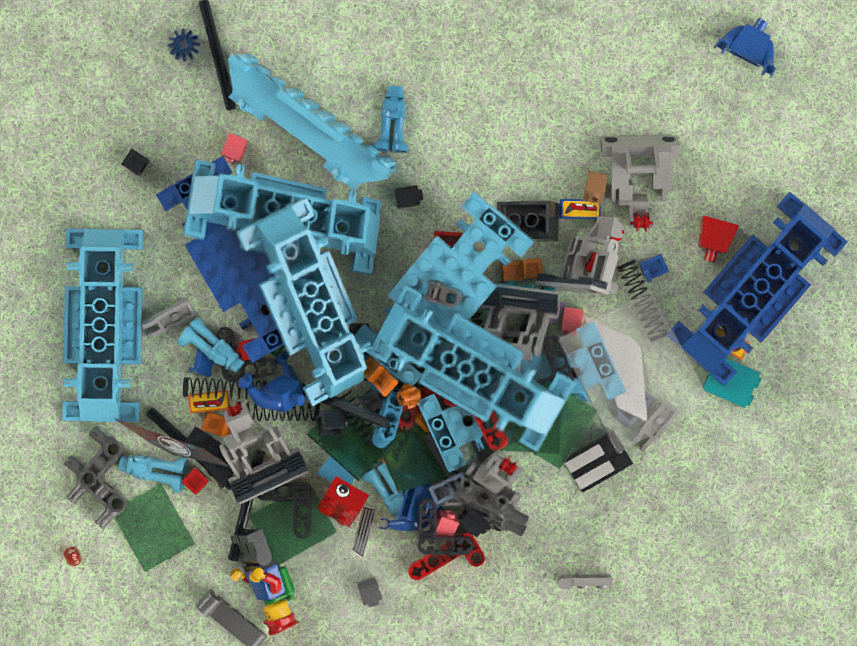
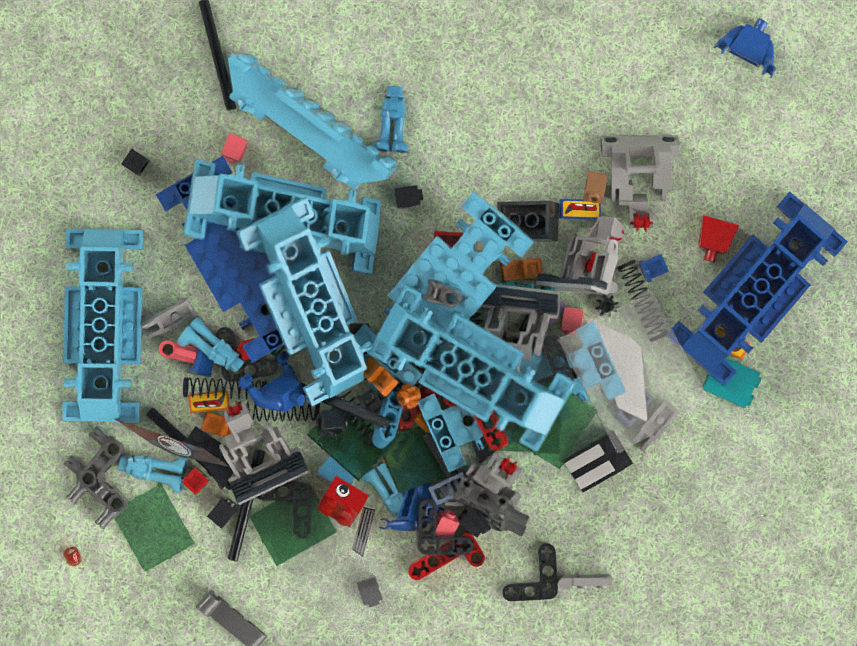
clear blue gear [167,28,201,62] -> none
piece [229,528,299,636] -> none
none -> coral piece [159,341,199,364]
none -> black brick [207,498,237,529]
none -> black beam [502,543,558,601]
none -> black gear [595,295,619,318]

